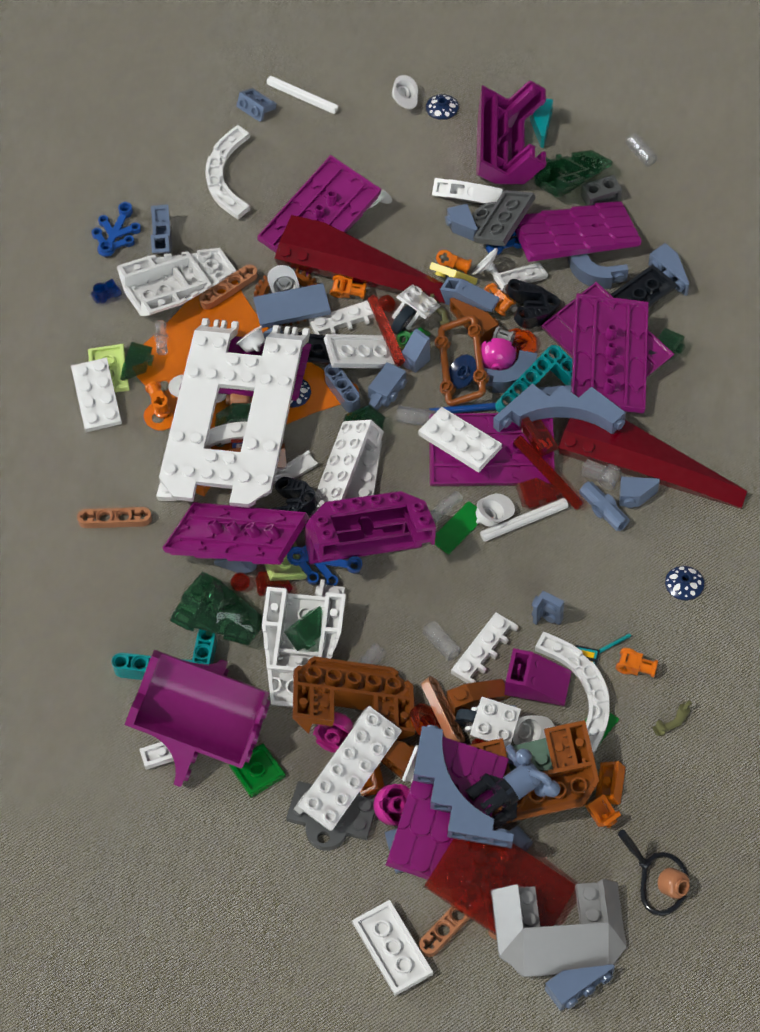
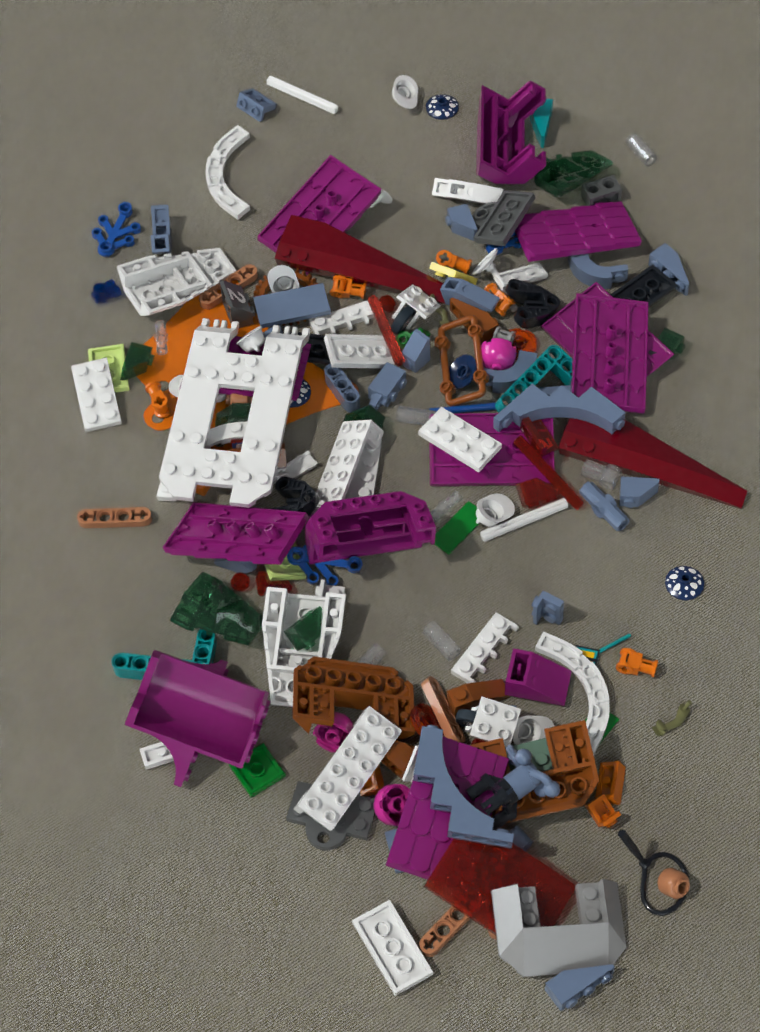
none -> dark grey slope [219,280,255,328]

